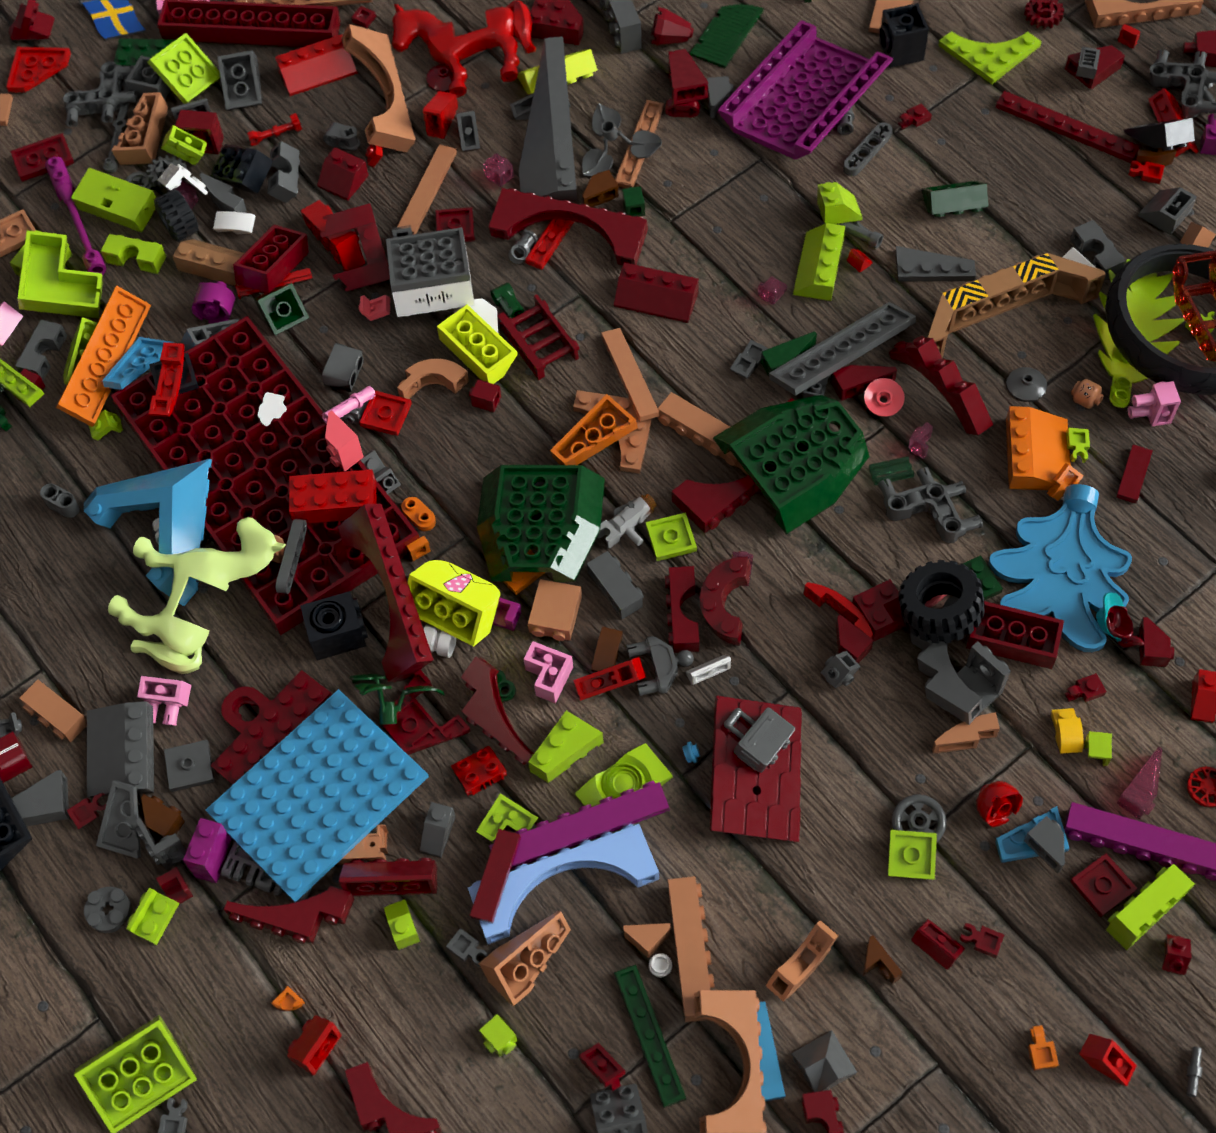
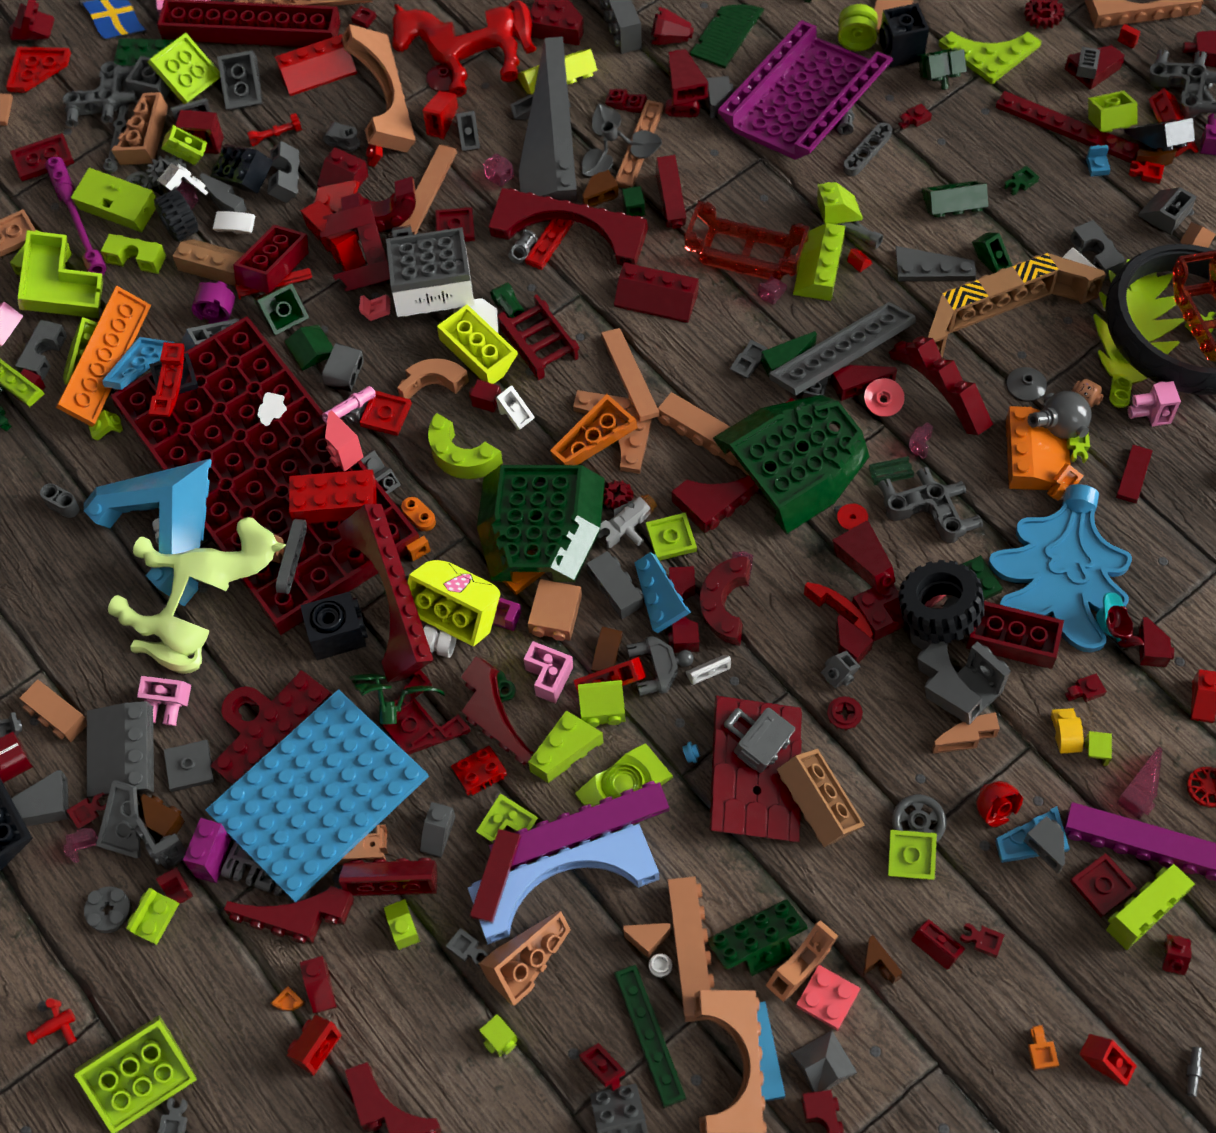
none -> red piece [26,998,77,1046]
none -> clear pink bracket [64,828,98,863]
none -> dark green slope [284,325,333,371]
none -> dark red slope [300,956,337,1014]
none -> red wing [314,180,360,213]
none -> dark red brick [341,176,416,232]
none -> lime brick [428,413,503,479]
none -> white slope [495,385,535,430]
none -> lime slope [578,680,626,727]
none -> dark red gear [603,479,633,510]
none -> dark red slope [605,89,647,113]
none -> dark azure wing [634,552,691,633]
none -> dark red slope [655,155,687,229]
none -> clear red windscreen [685,201,810,282]
none -> dark green bracket [707,899,808,976]
none -> medium nougat slope [777,749,865,847]
none -> coral plate [796,965,861,1031]
none -> dark red gear [827,696,863,730]
none -> dark red slope [832,521,896,592]
none -> red piece [837,503,868,530]
none -> lime wheel [838,4,878,51]
none -> dark green brick [918,48,967,90]
none -> dark green slope [972,233,1013,273]
none -> dark green plate [1004,166,1039,195]
none -> dark grey piece [1028,391,1092,440]
none -> dark azure bracket [1086,145,1110,176]
none -> lime brick [1088,91,1138,132]

